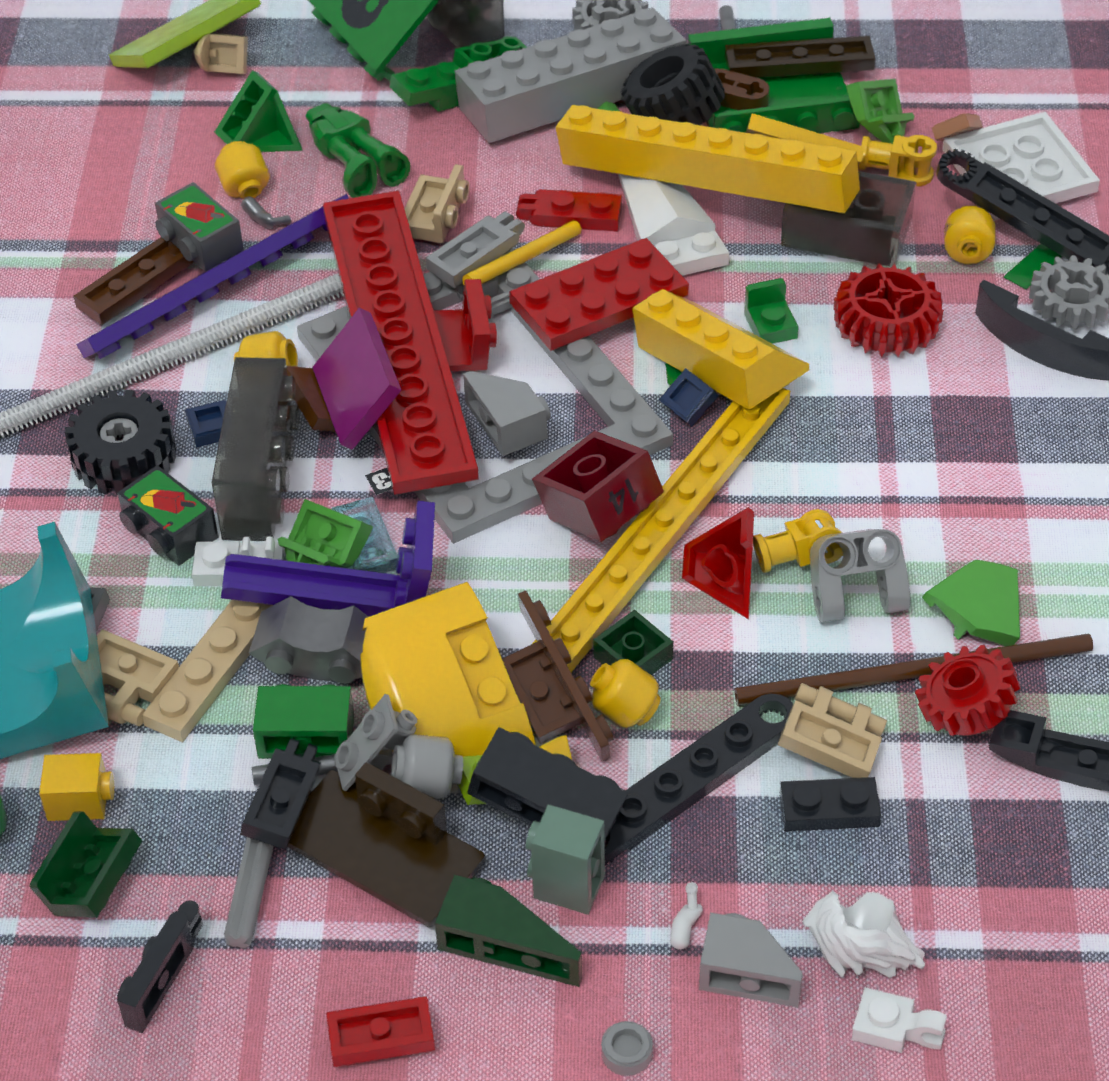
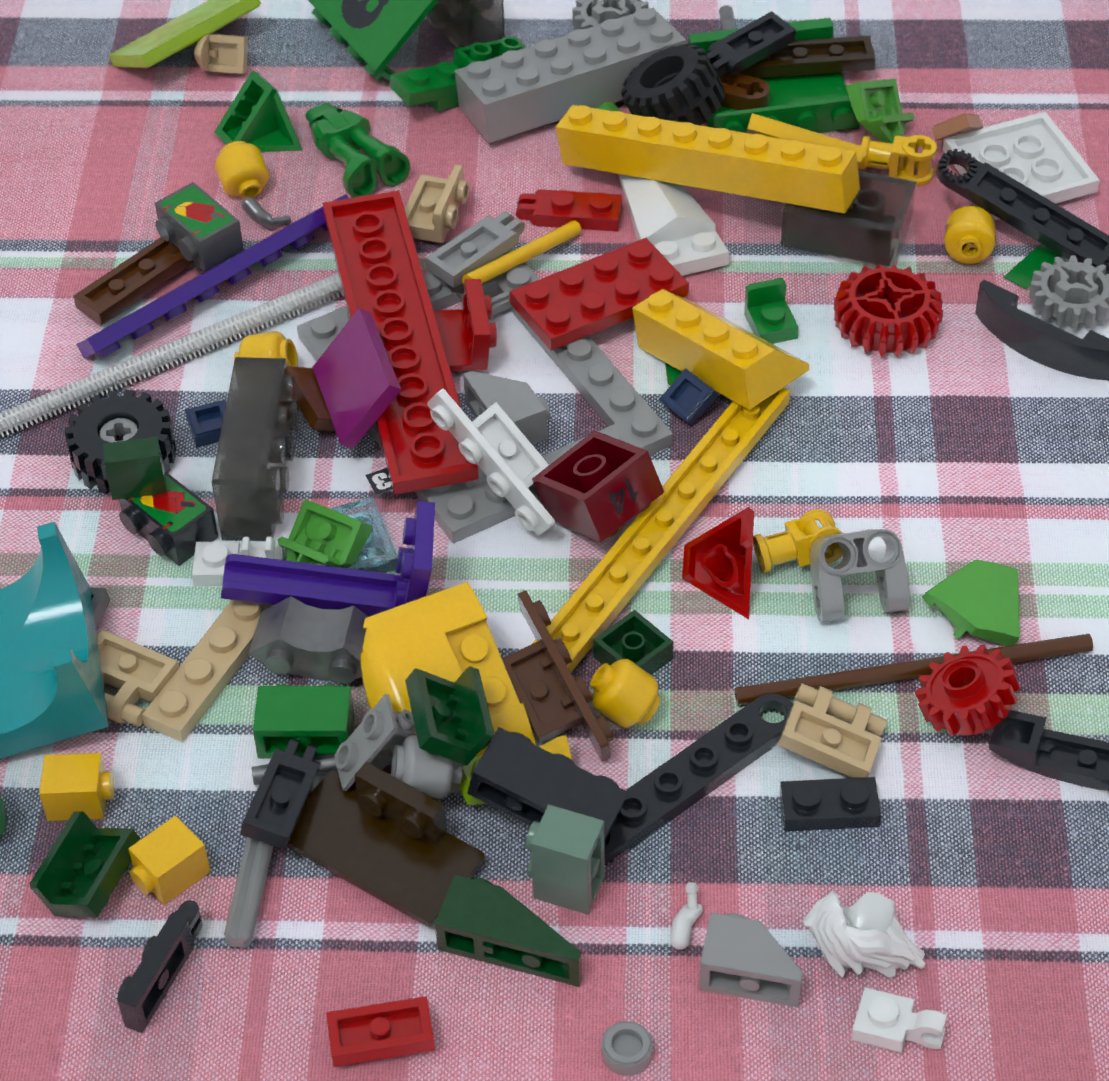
none -> dark green piece [103,436,167,500]
none -> yellow brick [128,815,211,905]
none -> dark green bracket [405,666,494,766]
none -> white bracket [427,389,556,535]
none -> black hinge [707,11,796,77]

